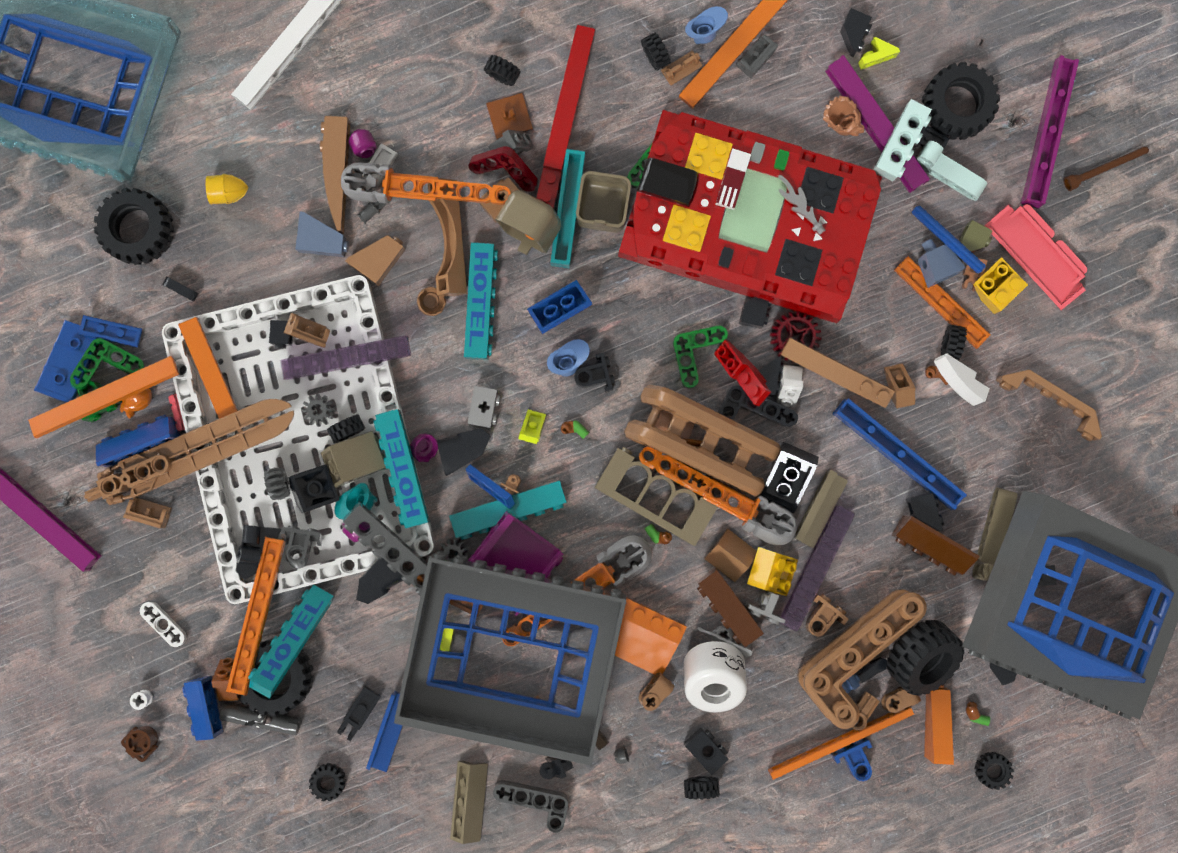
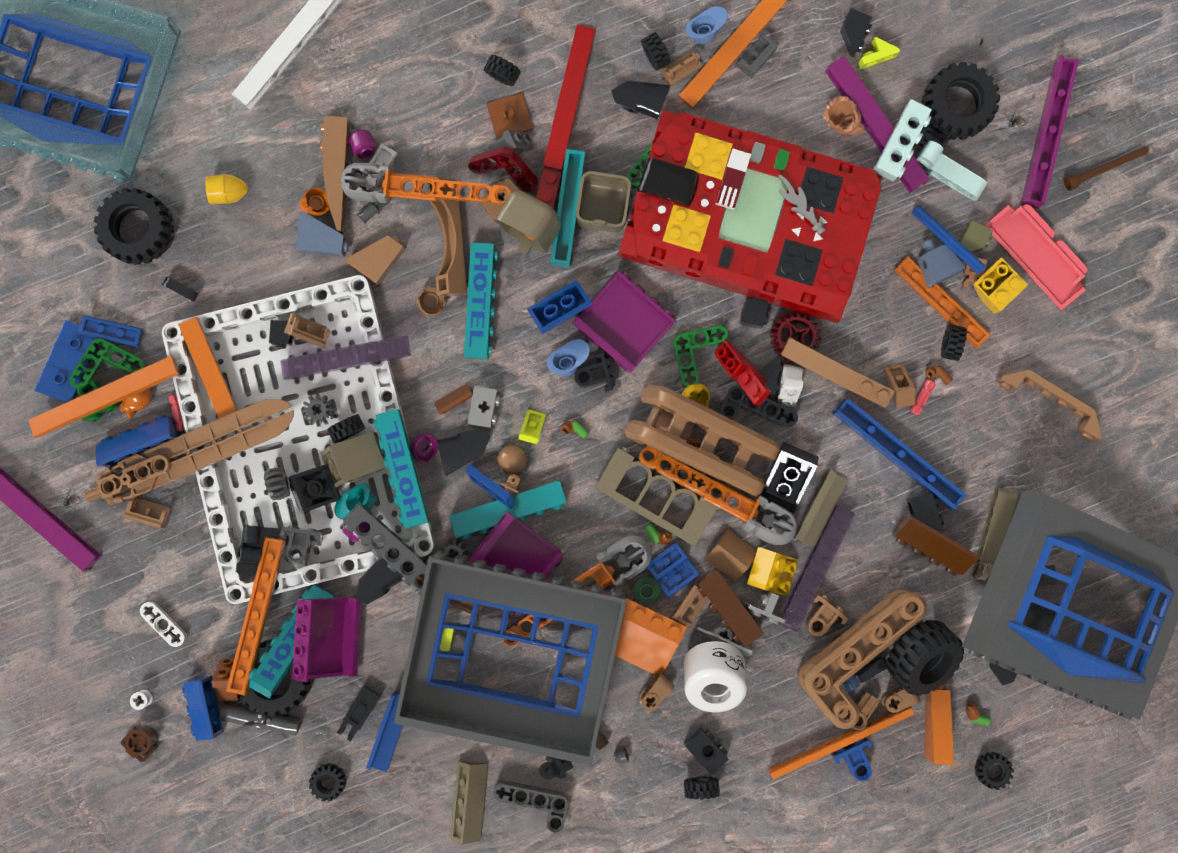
white slope [934,353,990,406] -> none
none -> magenta panel [292,597,362,682]
none -> orange piece [300,187,330,217]
none -> dark orange slope [435,384,473,415]
none -> medium nougat hair [497,445,527,475]
none -> magenta panel [572,271,675,374]
none -> black panel [611,81,670,120]
none -> dark green plate [632,577,661,605]
none -> blue slope [647,542,700,598]
none -> medium nougat hinge [672,584,709,628]
none -> yellow hair [682,384,710,408]
none -> coral axle [910,379,936,415]
none -> black slope [1023,602,1059,631]

